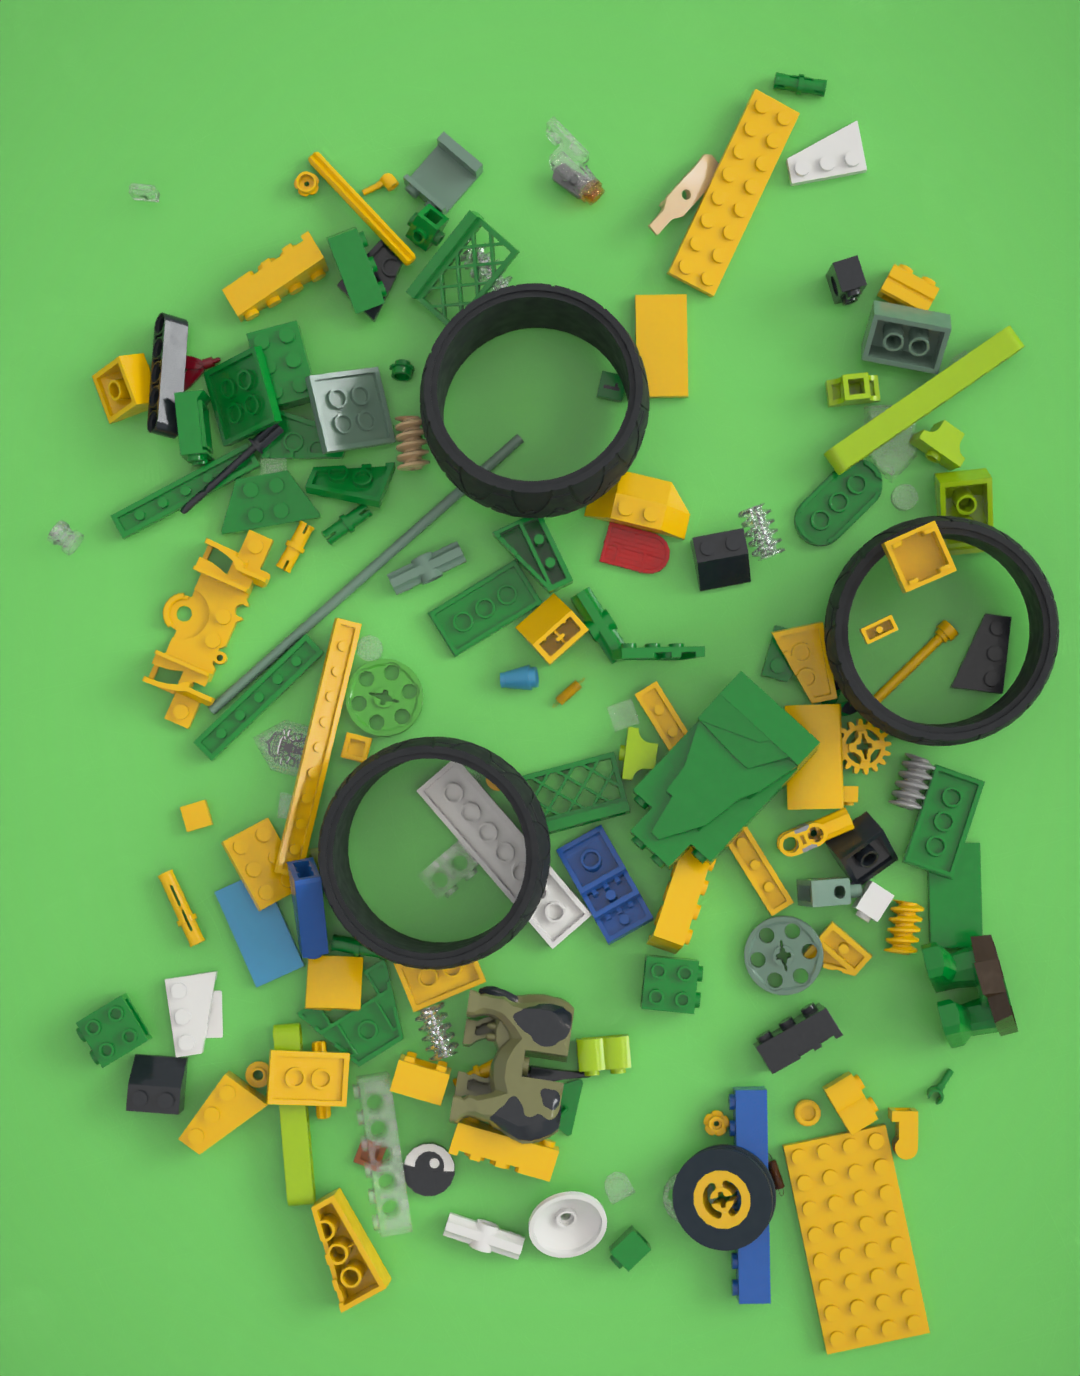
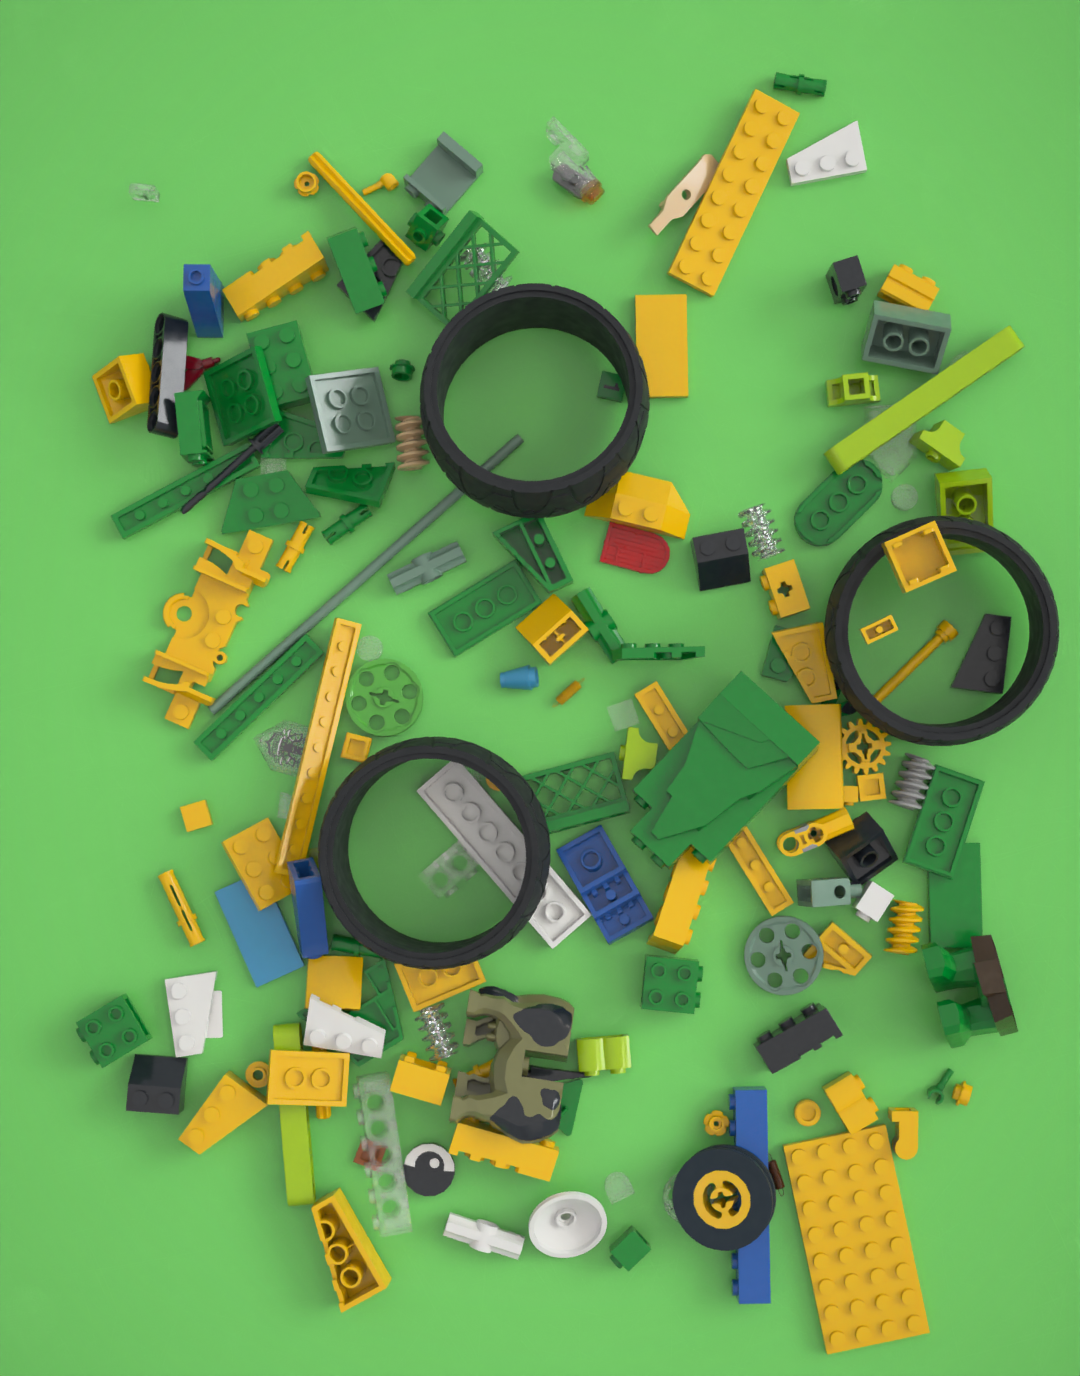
clear wheel [47,520,84,555] -> none
none -> blue slope [183,264,224,338]
none -> white wing [303,994,386,1058]
none -> yellow brick [760,559,810,620]
none -> yellow plate [856,773,886,802]
none -> yellow plate [952,1081,973,1106]

